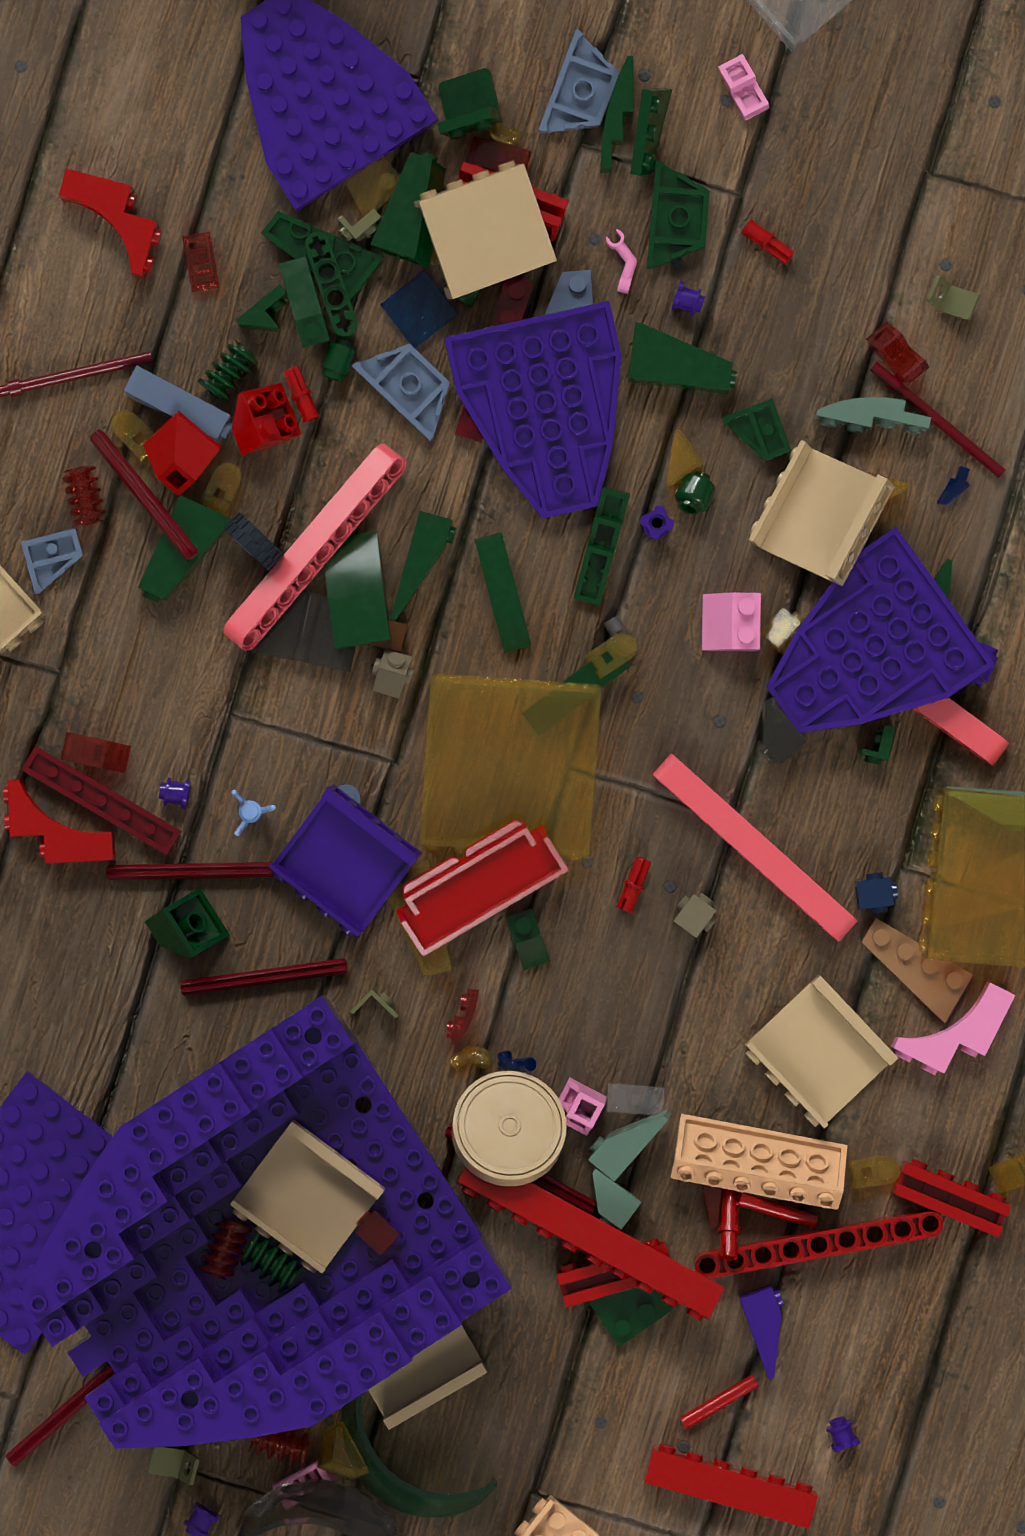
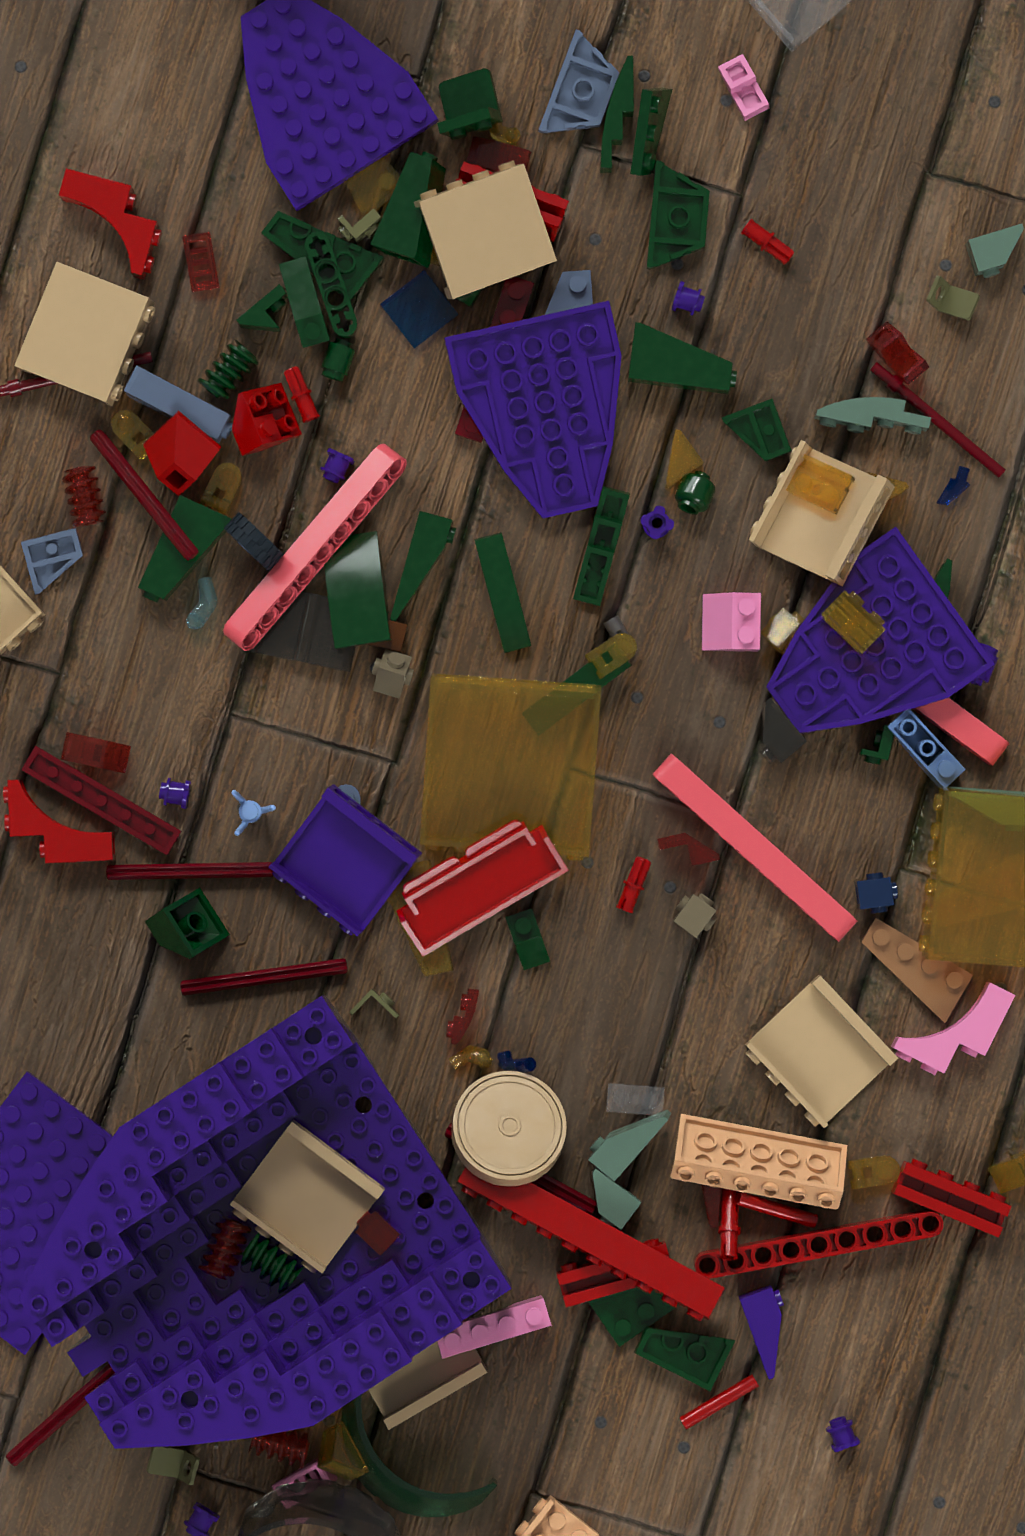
sand blue wing [352,343,450,441] -> none
bright pink brick [558,1077,607,1136] -> none
bright pink arm [606,229,637,294] -> none
red brick [643,1443,818,1529] -> none
none -> tan panel [14,262,155,406]
none -> clear light blue arm [186,577,218,630]
none -> dark purple brick [320,448,355,484]
none -> bright pink arch [437,1295,552,1359]
none -> dark green wing [634,1327,736,1391]
none -> clear red slope [656,833,720,866]
none -> clear yellow plate [786,454,855,515]
none -> clear yellow brick [820,590,886,656]
none -> medium blue slope [887,710,966,789]
none -> sand green slope [965,223,1024,278]

